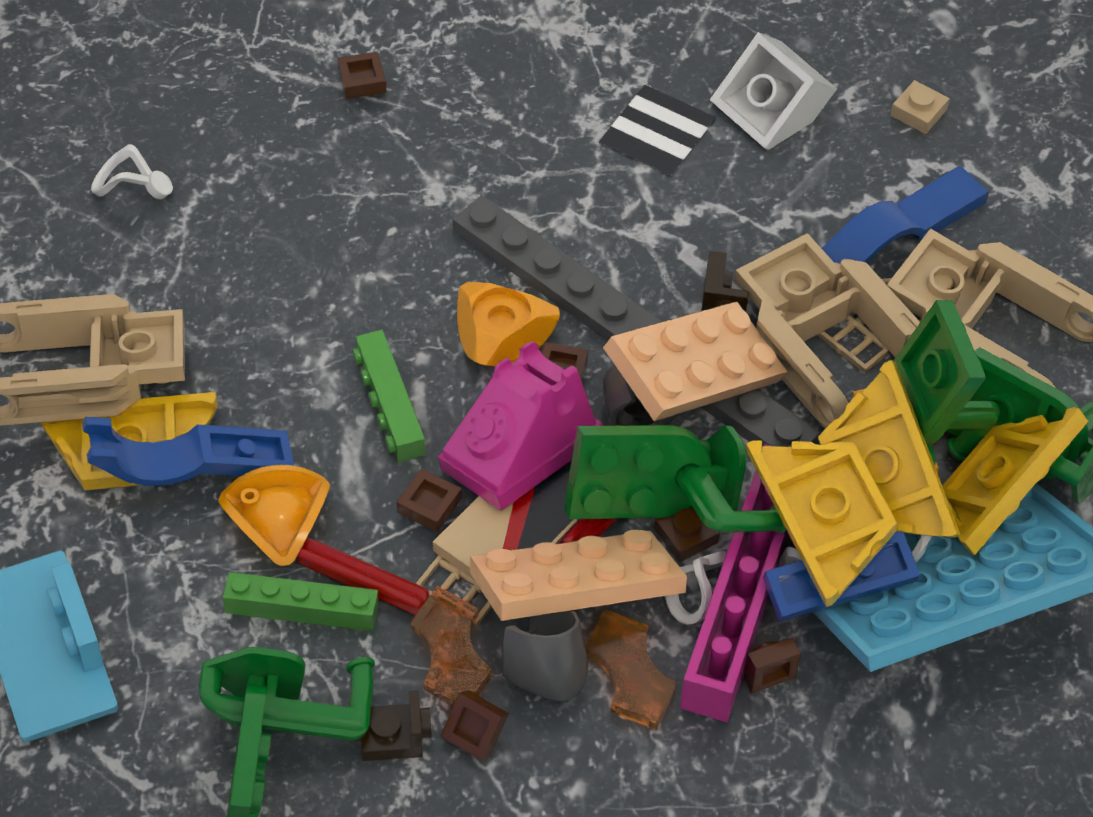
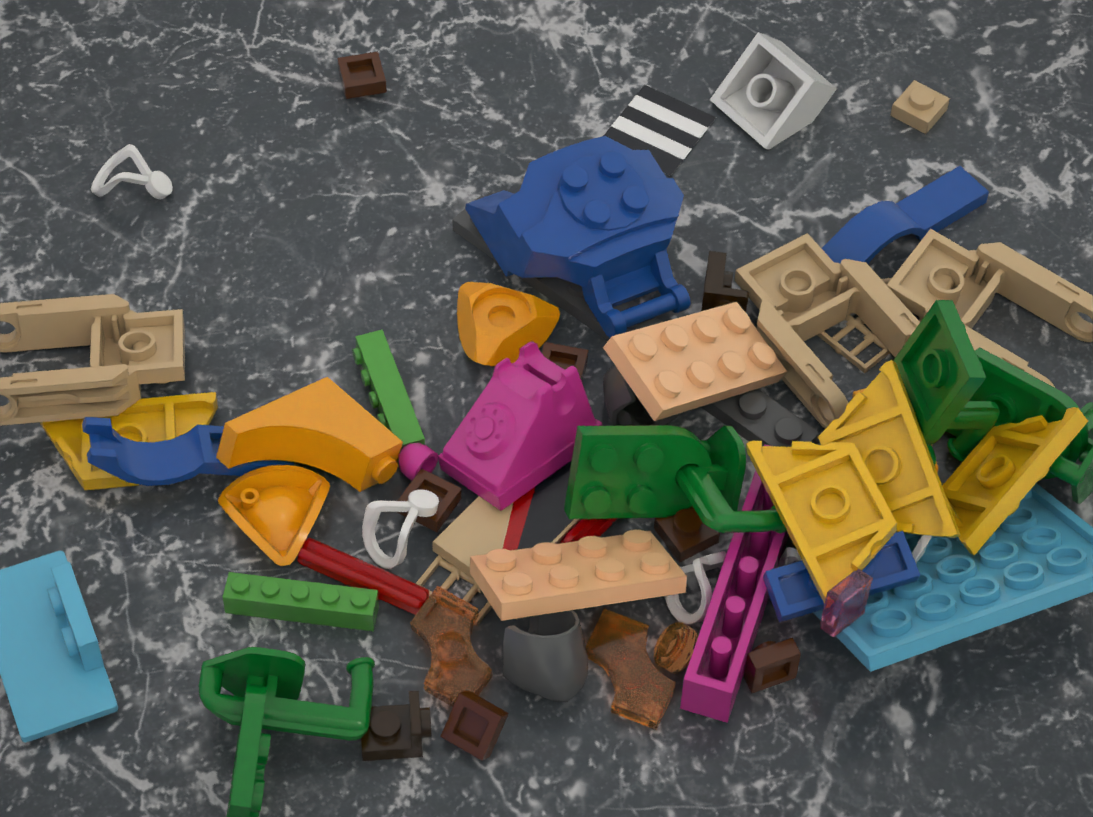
none -> light orange arch [216,377,403,492]
none -> white piece [362,490,439,569]
none -> dark pink hinge [398,442,438,481]
none -> blue piece [465,136,691,338]
none -> clear orange tile [654,622,698,673]
none -> clear pink tile [820,569,873,637]

